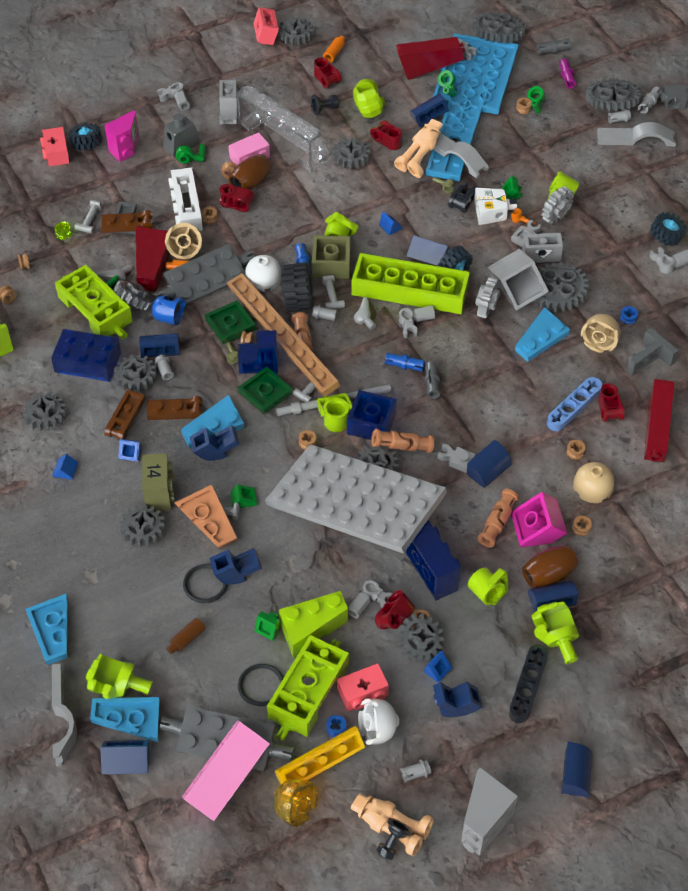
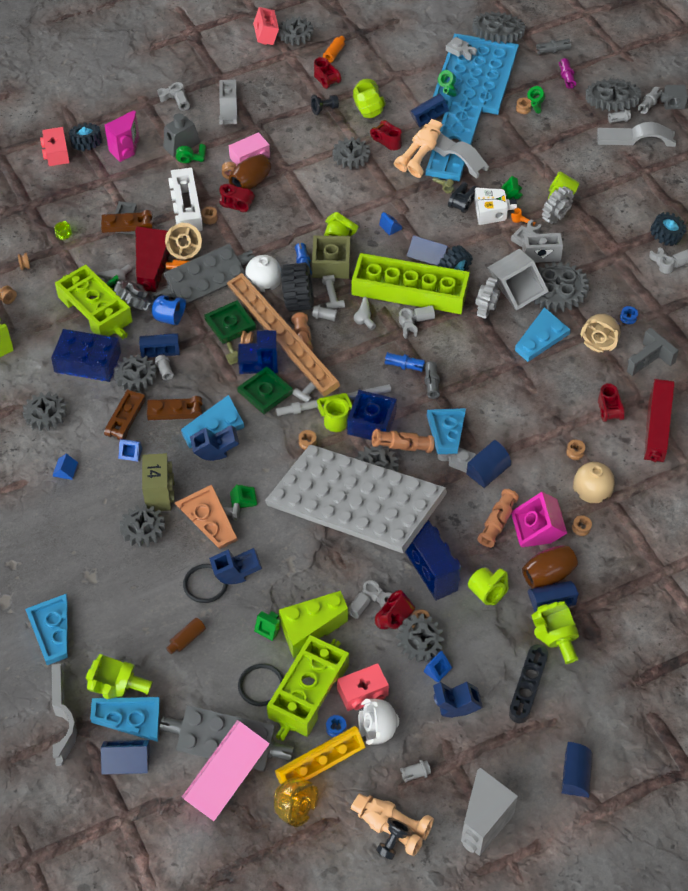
light grey piece [75,200,103,234] -> none
clear windscreen [236,86,332,173] -> none
dark red slope [396,37,466,80] -> none
medium blue beam [547,377,602,431] -> none
none -> dark azure wing [427,408,466,454]

